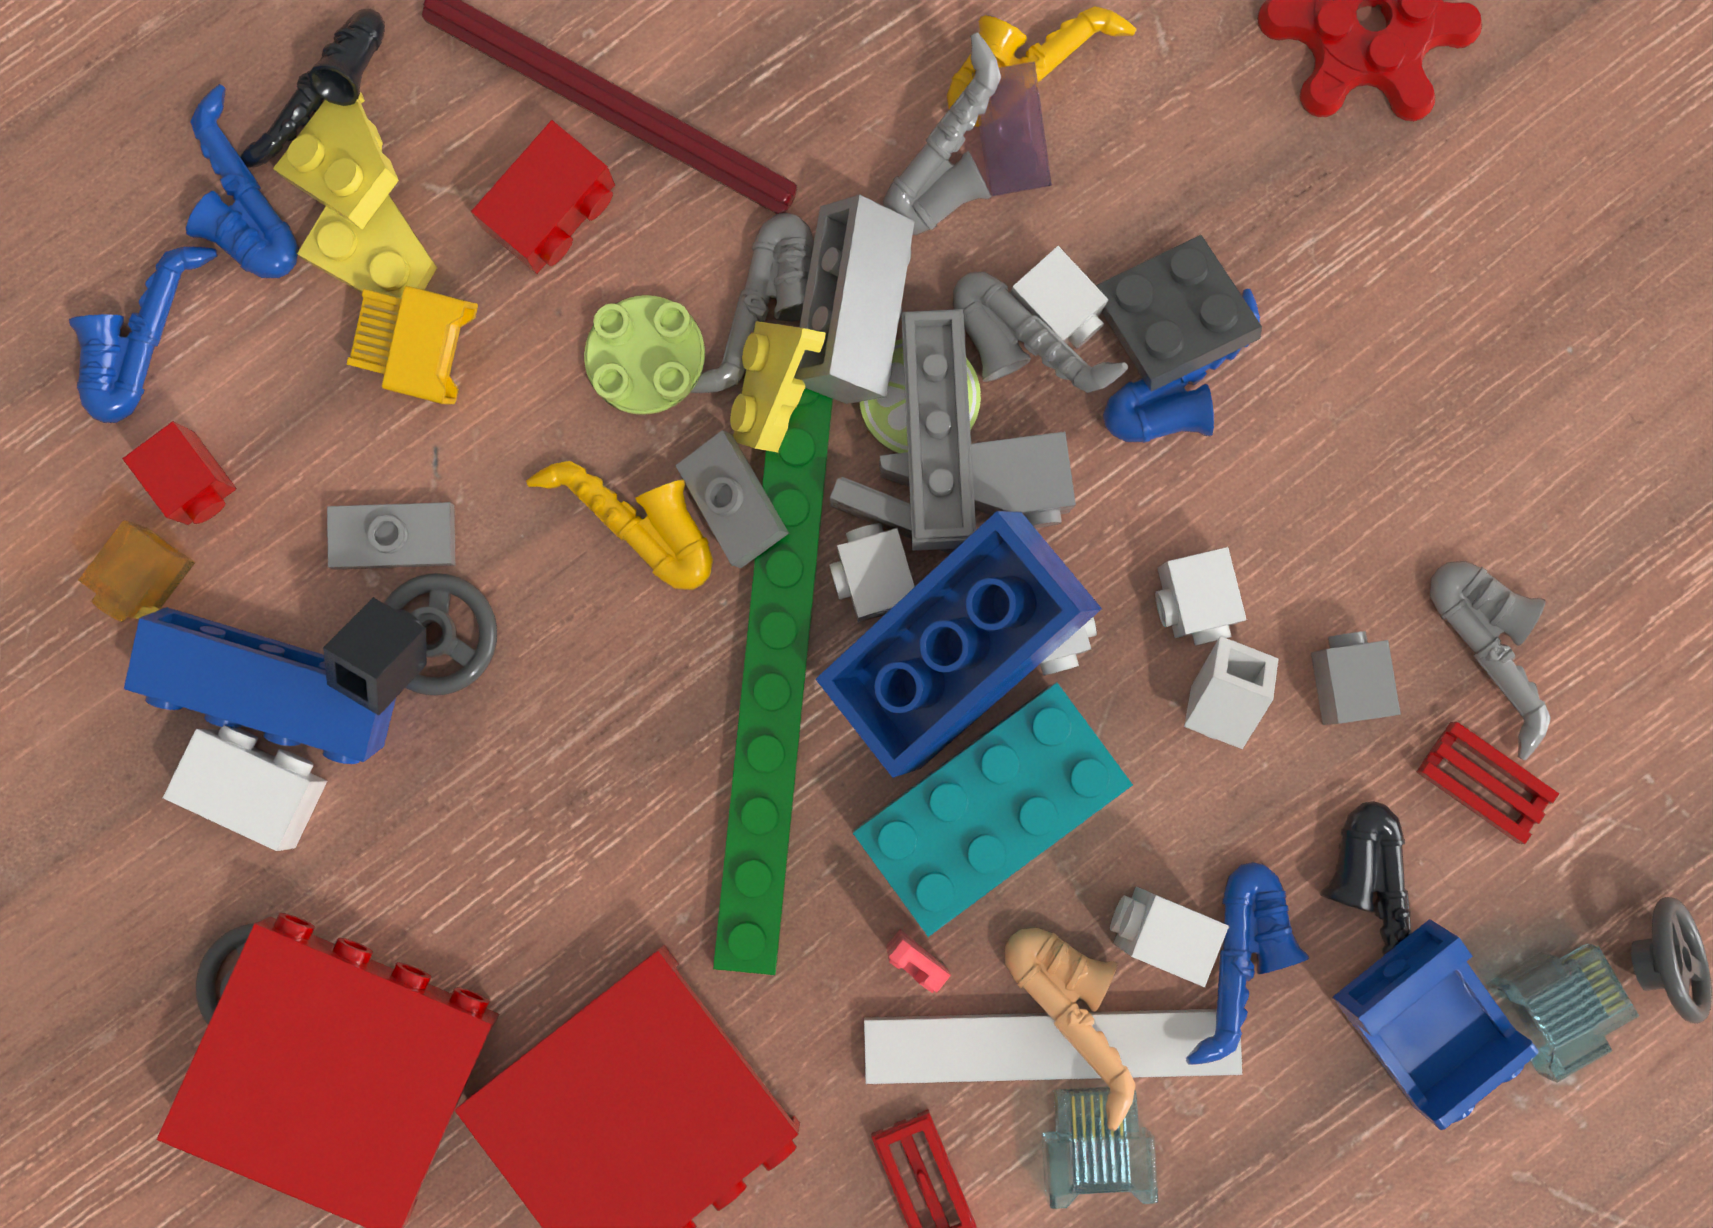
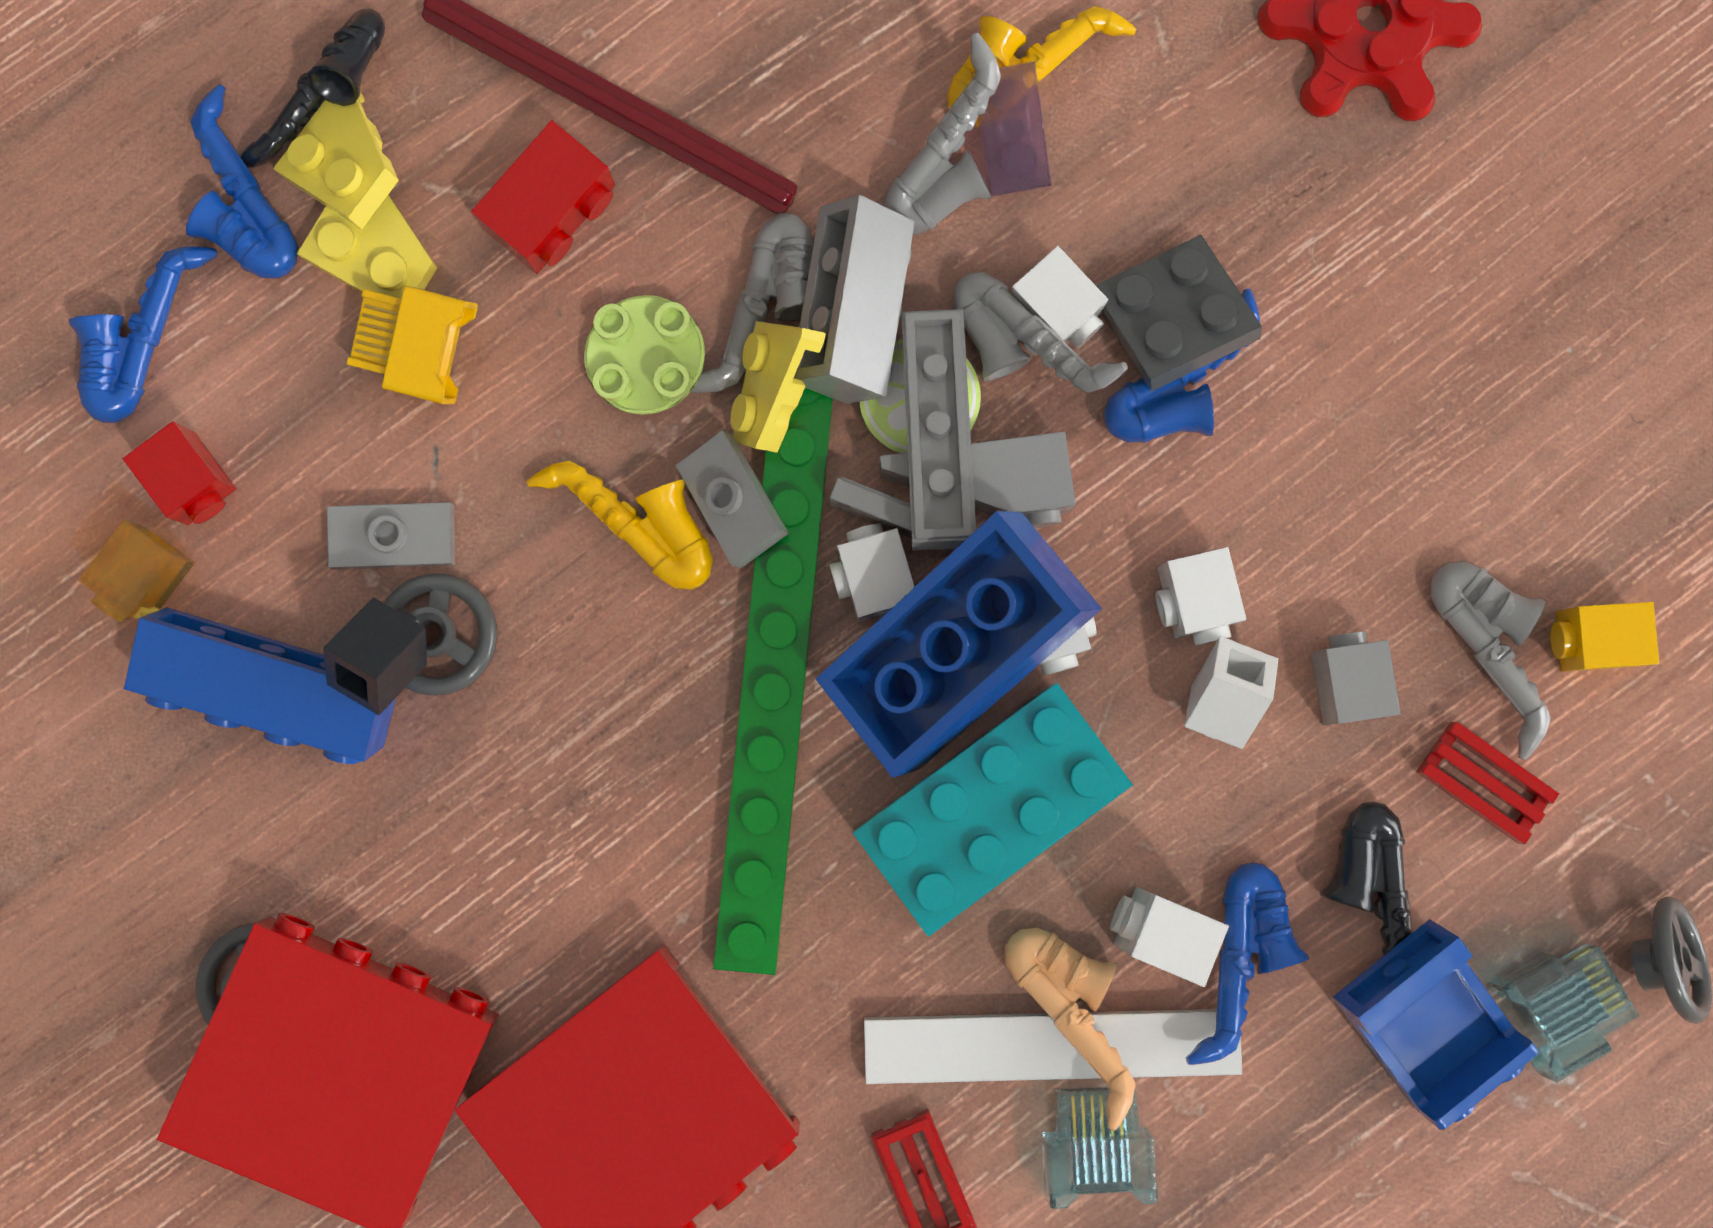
white brick [163,725,327,851] -> none
coral tile [886,929,951,993] -> none
none -> yellow brick [1550,602,1660,672]

